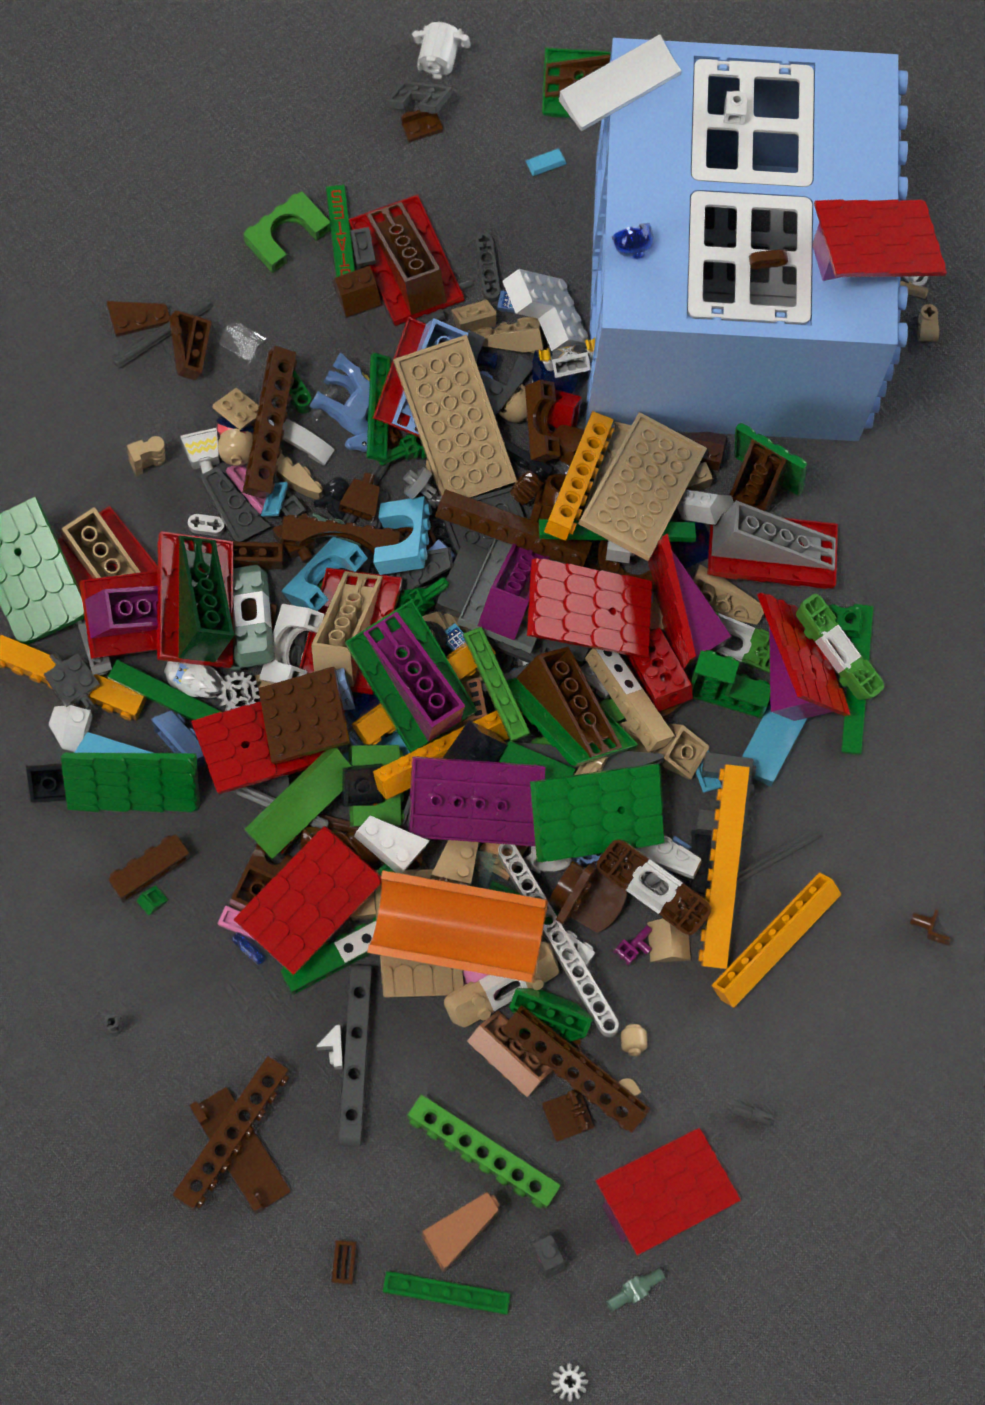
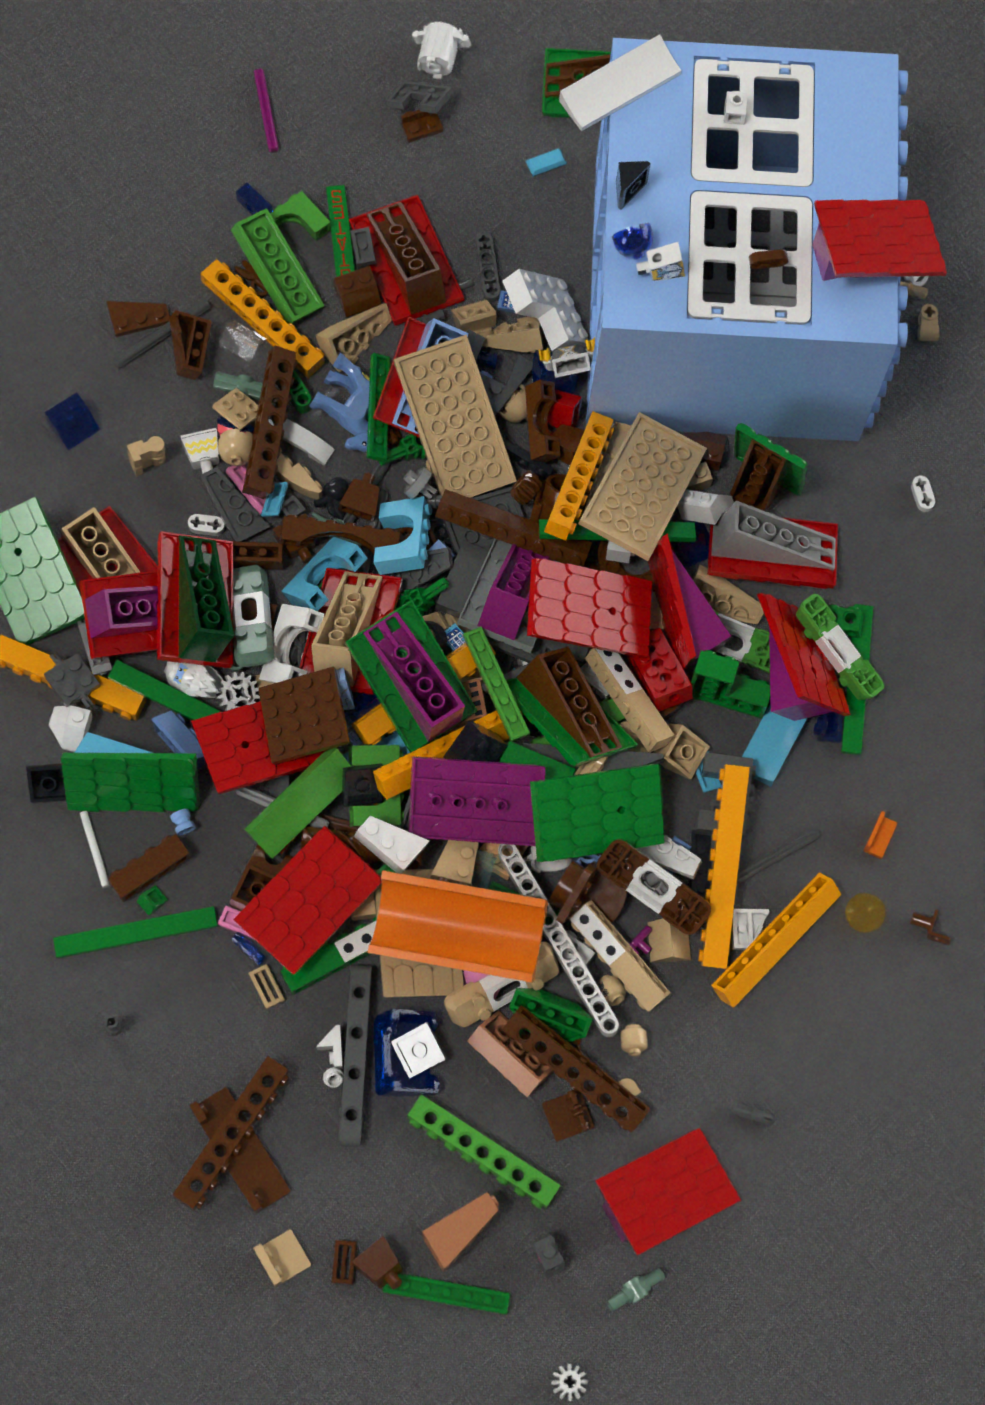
none -> clear blue slope [44,392,100,450]
none -> green tile [53,906,218,959]
none -> white bar [80,811,110,888]
none -> light blue wheel [170,809,196,835]
none -> light orange brick [200,259,324,379]
none -> sand green piece [213,371,263,400]
none -> bright green arch [231,208,325,324]
none -> reddish brown piece [234,260,268,297]
none -> clear blue piece [236,182,273,215]
none -> tan tile [249,964,285,1010]
none -> tan bracket [253,1230,311,1288]
none -> magenta axle [254,68,278,152]
none -> tan wedge [315,303,392,372]
none -> white plate [323,1067,344,1088]
none -> reddish brown torso [352,1236,403,1289]
none -> clear blue windscreen [374,1009,440,1096]
none -> plate [391,1022,447,1078]
none -> tan brick [569,900,671,1012]
none -> tan head [597,975,626,1006]
none -> black slope [616,161,651,210]
none -> white torso [636,242,685,282]
none -> white wing [731,909,769,950]
none -> clear blue bracket [814,712,842,743]
none -> clear yellow dish [845,893,885,933]
none -> orange panel [863,811,897,859]
none -> white beam [911,476,935,512]

